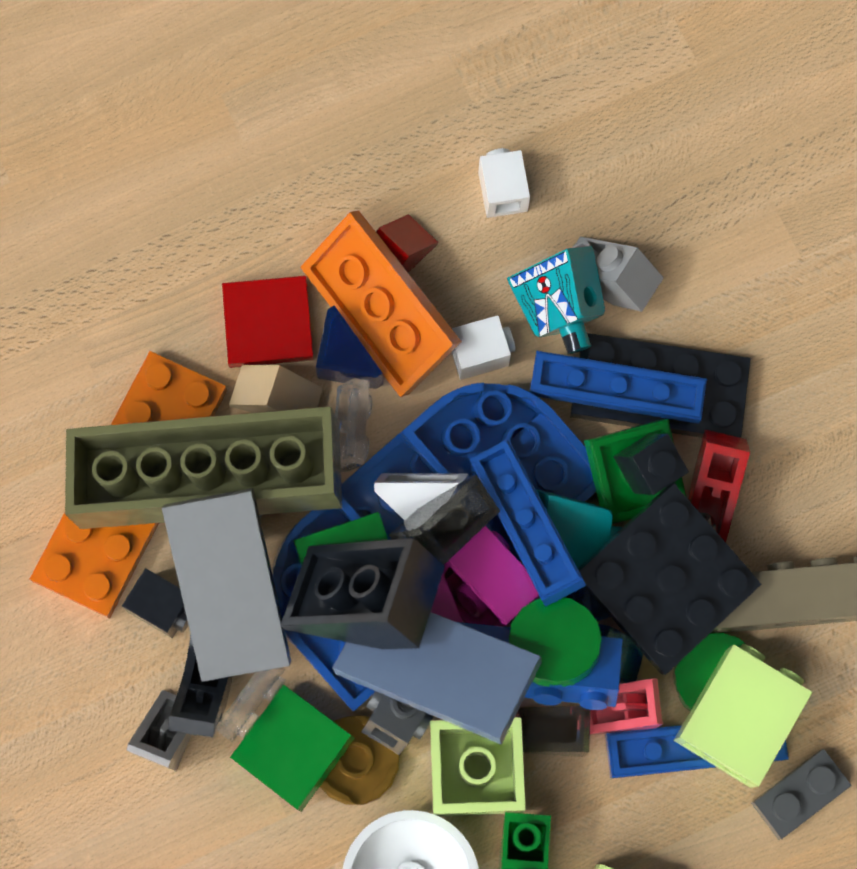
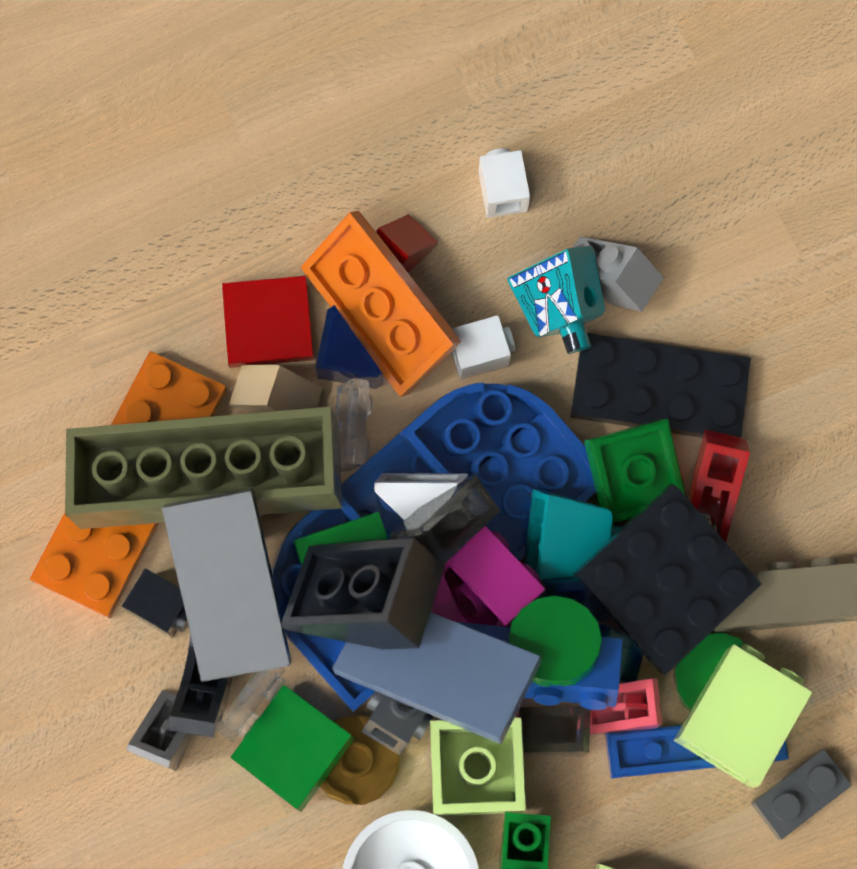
blue tile [469,439,586,607] -> none
blue tile [530,351,707,424] -> none
black brick [613,434,689,495] -> none

